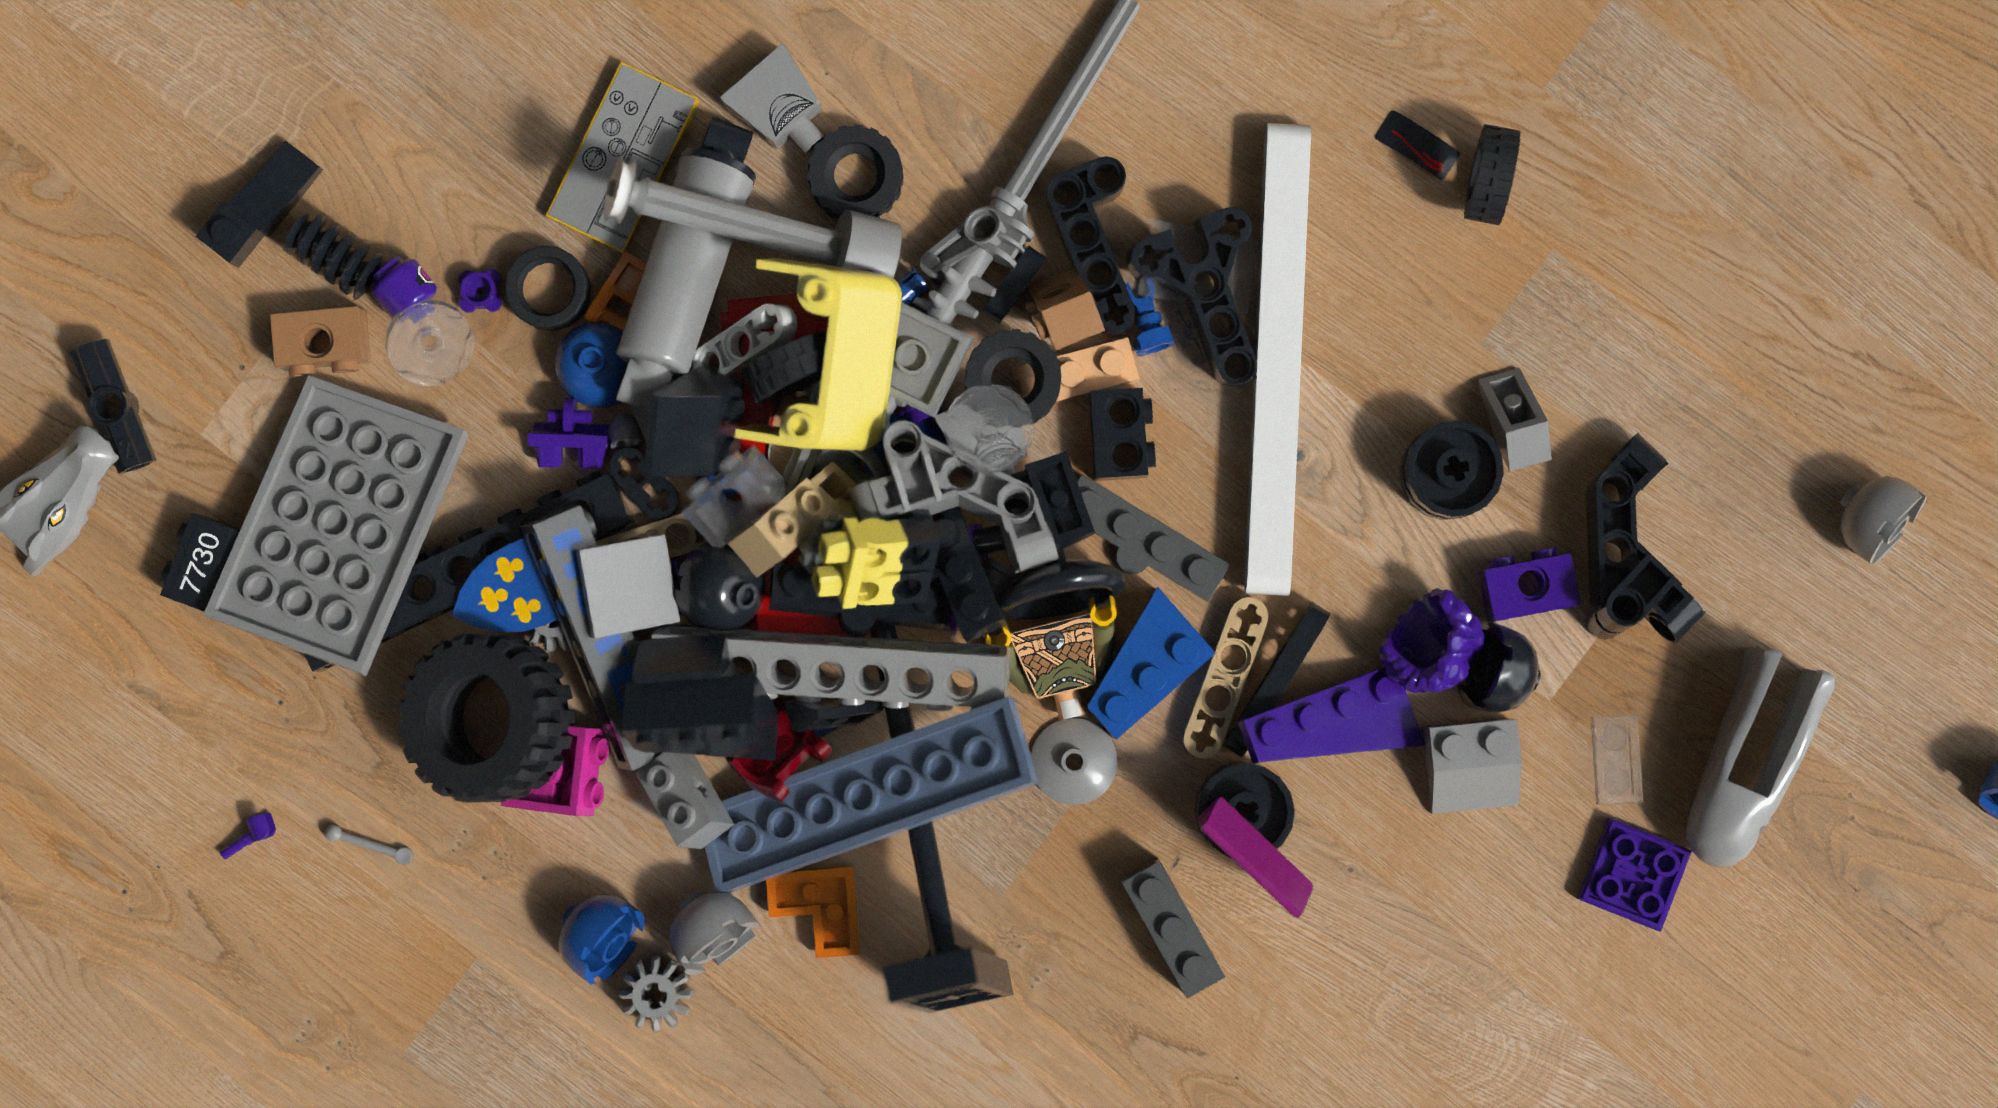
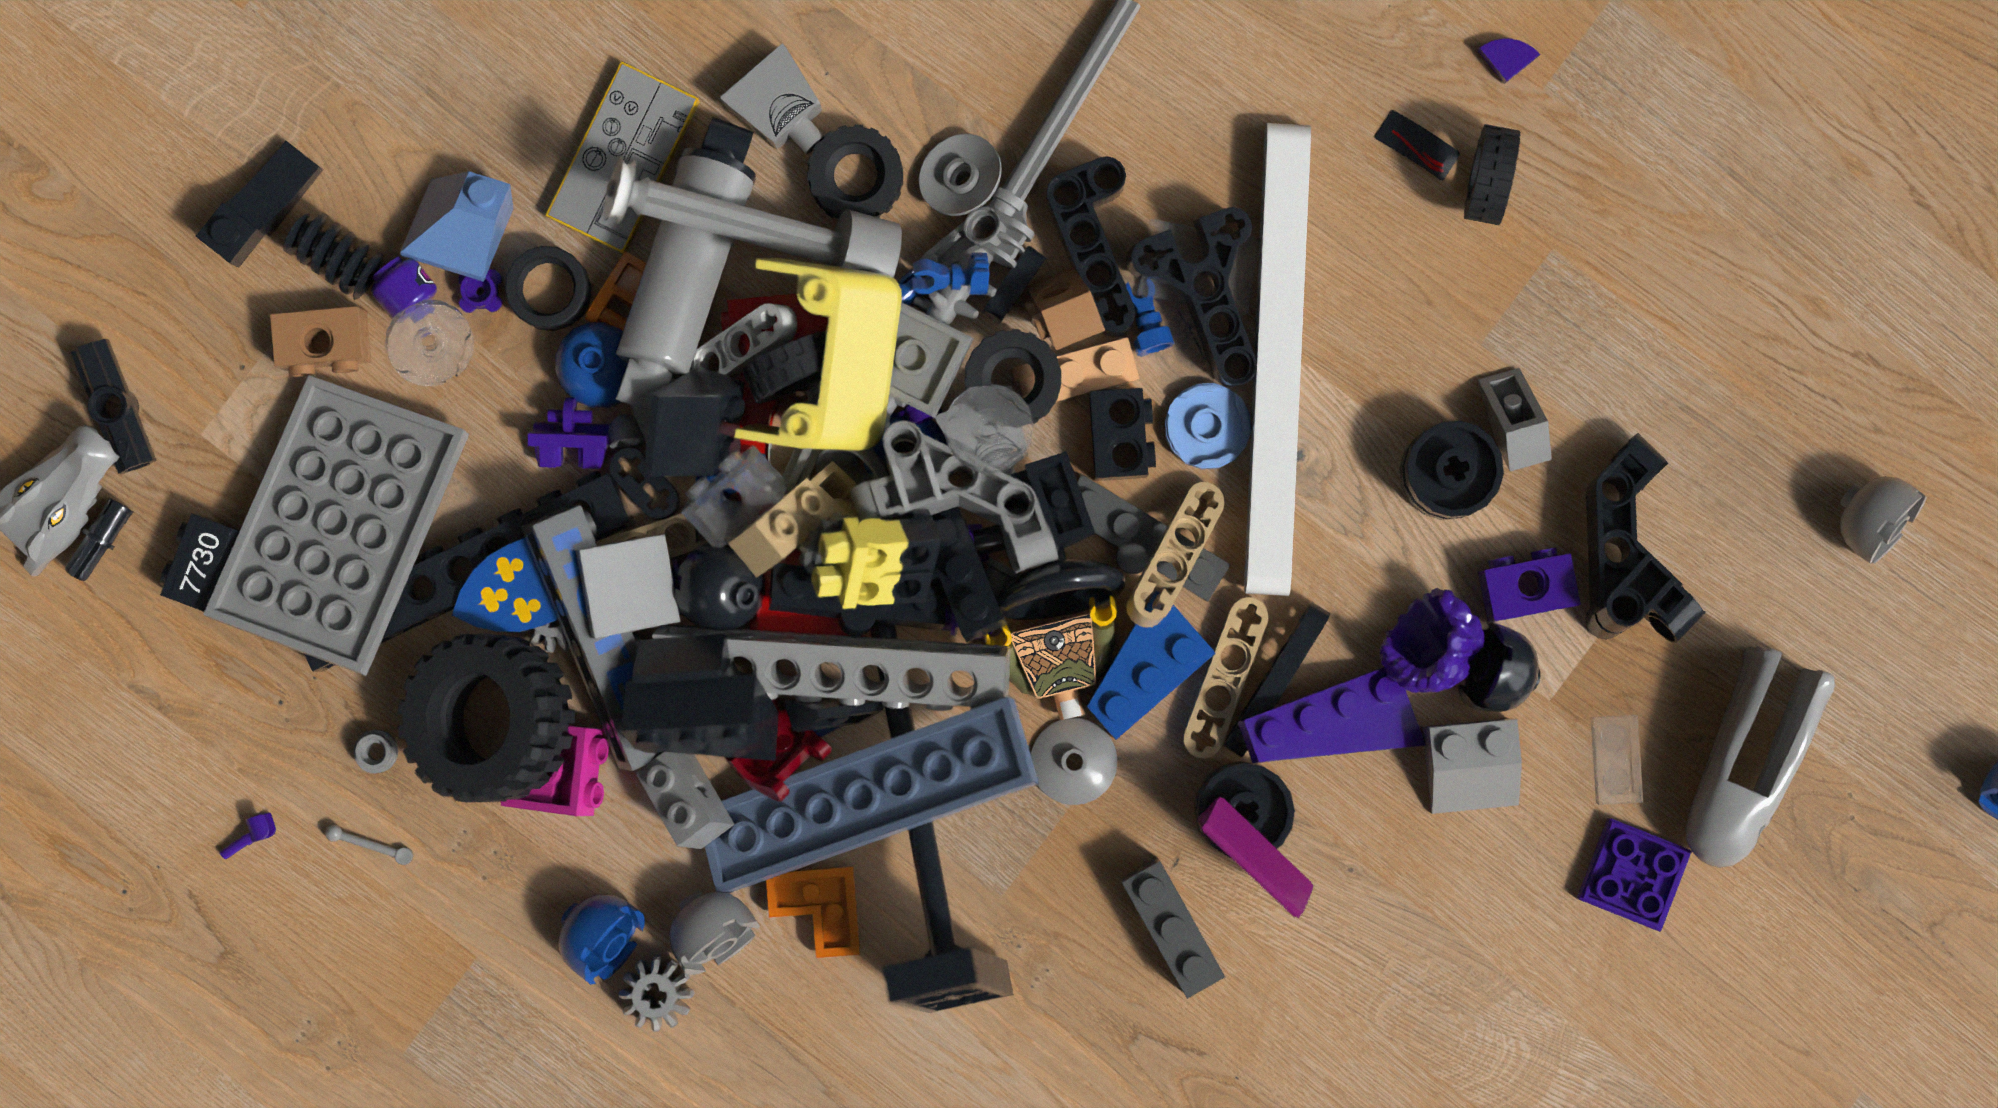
none -> black axle [65,497,134,581]
none -> light grey plate [354,730,398,773]
none -> medium blue slope [400,171,514,282]
none -> blue piece [912,253,989,295]
none -> light grey dish [919,134,1002,216]
none -> tan beam [1126,482,1225,627]
none -> light blue tile [1164,383,1251,470]
none -> dark purple tile [1478,38,1540,84]

